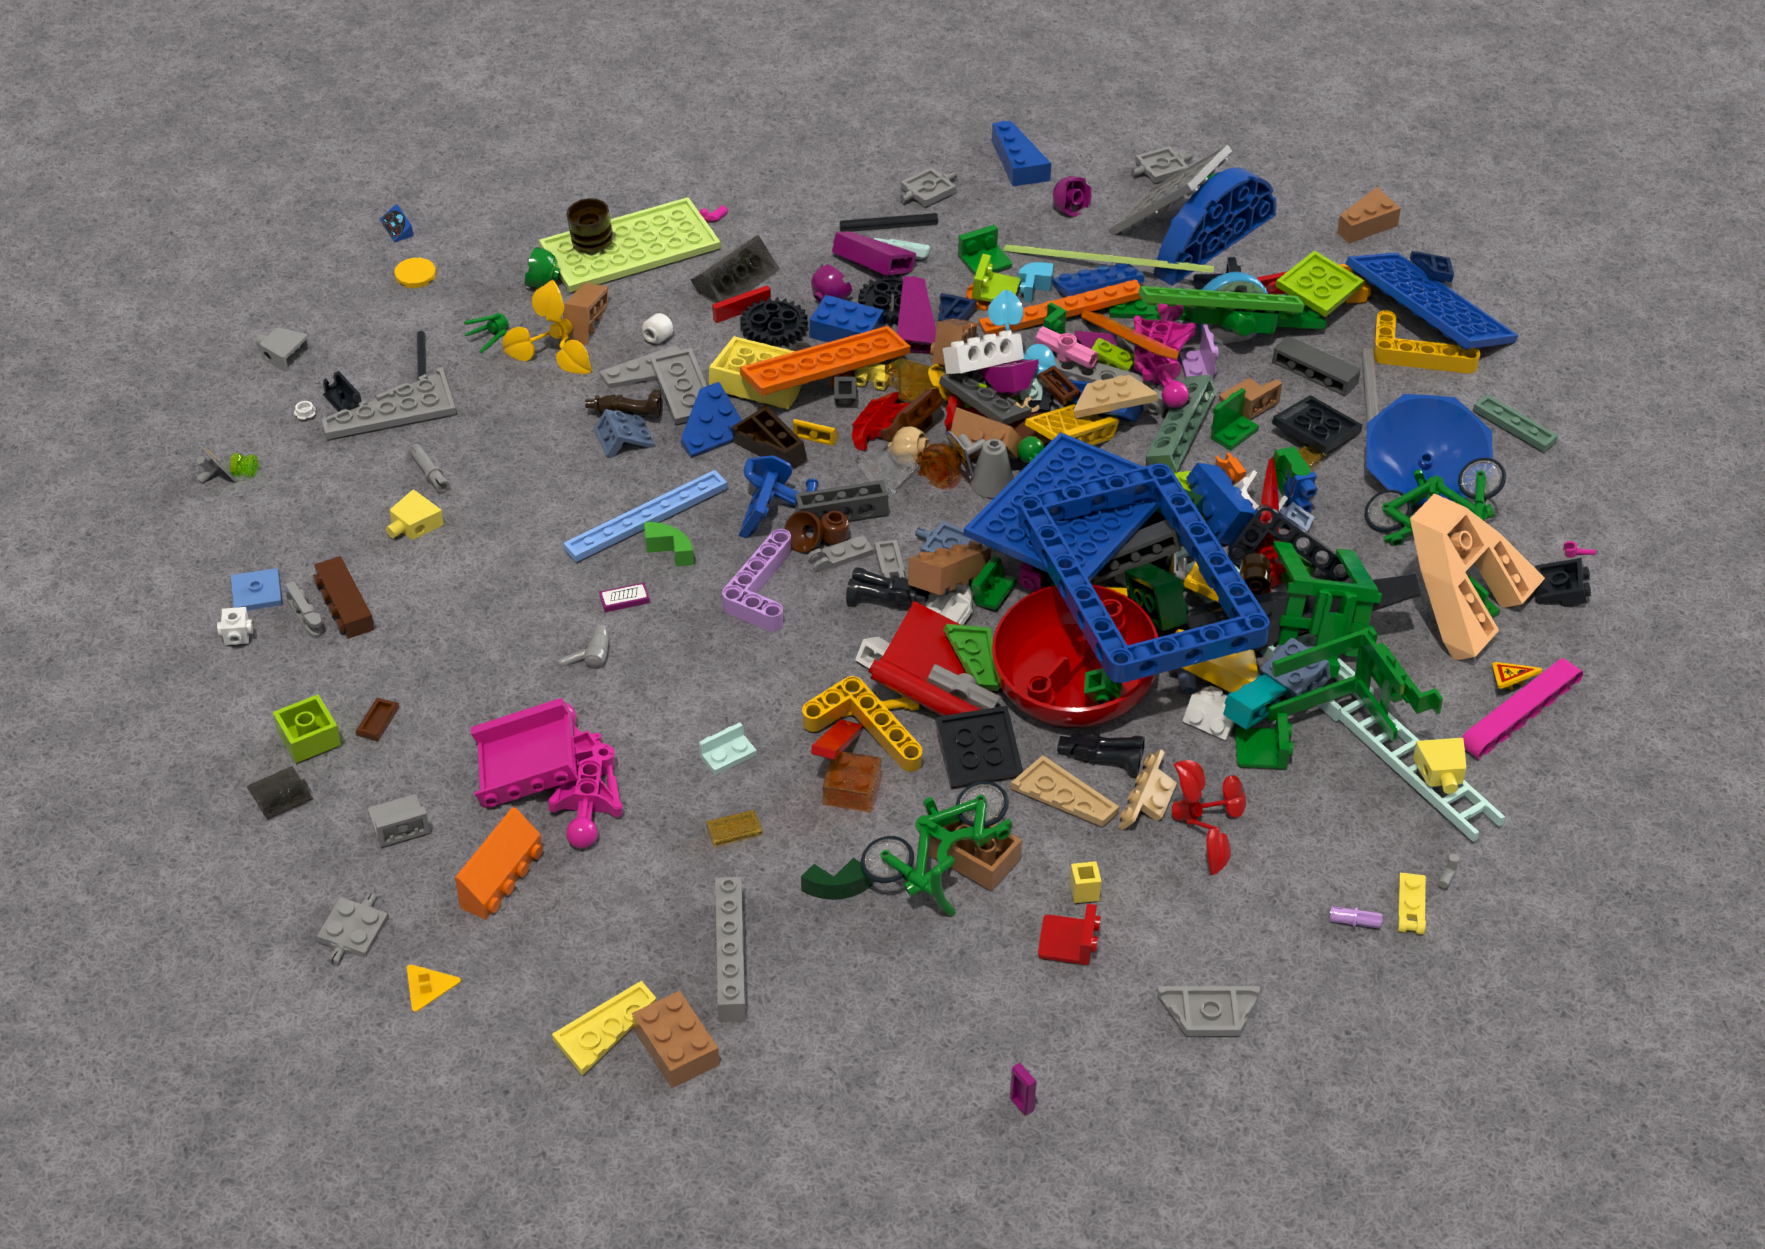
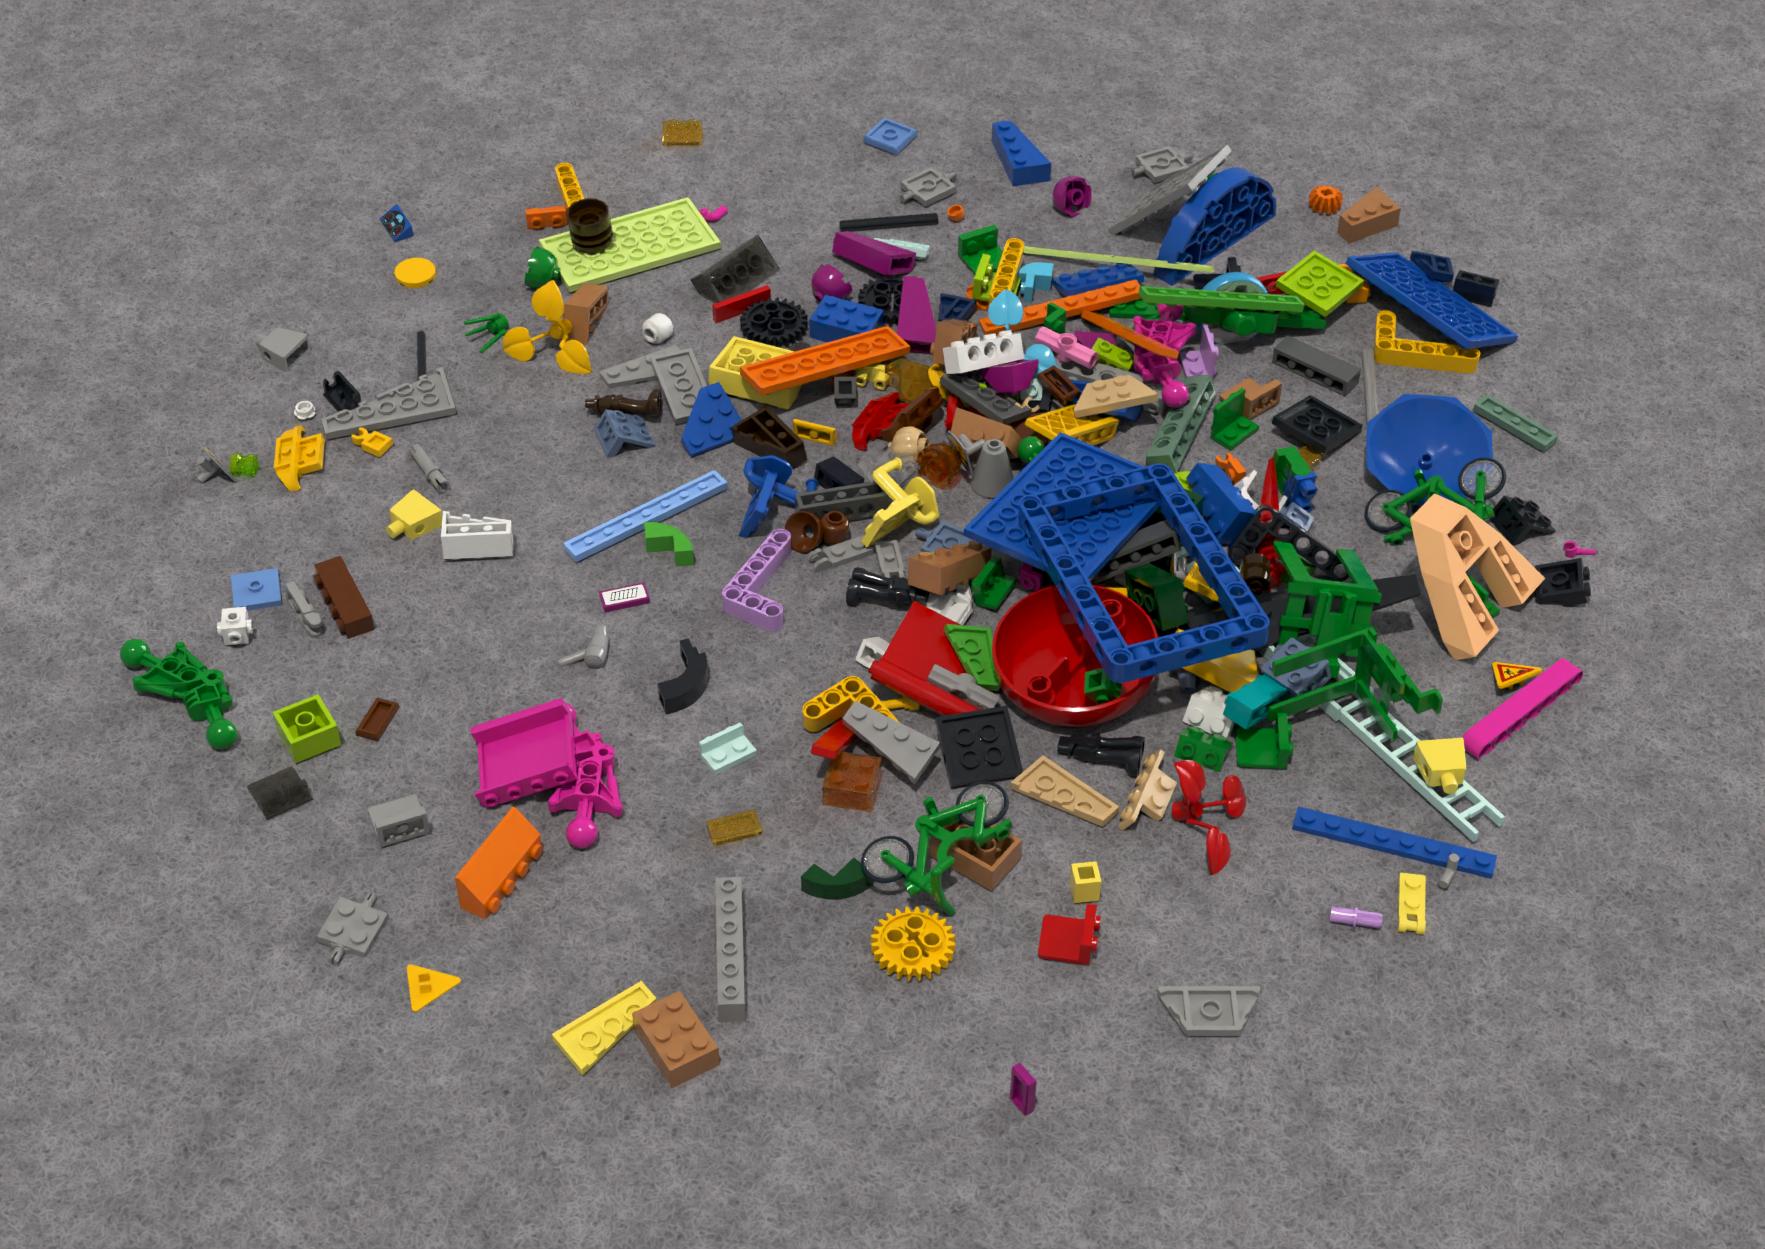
none -> green piece [120,638,238,750]
none -> yellow plate [274,425,325,491]
none -> yellow plate [351,428,393,457]
none -> white wedge [441,511,513,560]
none -> orange bracket [525,206,568,229]
none -> yellow beam [555,163,584,212]
none -> black arch [657,638,708,715]
none -> clear yellow bracket [663,119,702,145]
none -> black hinge [814,457,864,489]
none -> light grey wing [842,701,940,784]
none -> light yellow plate [861,457,939,547]
none -> medium blue plate [864,118,917,155]
none -> yellow gear [871,906,956,982]
none -> orange hinge [947,204,964,222]
none -> yellow beam [988,238,1024,308]
none -> green bracket [1174,726,1233,772]
none -> blue plate [1292,806,1497,879]
none -> orange gear [1309,184,1343,216]
none -> black hinge [1453,270,1500,308]
none -> black bracket [1490,495,1556,545]

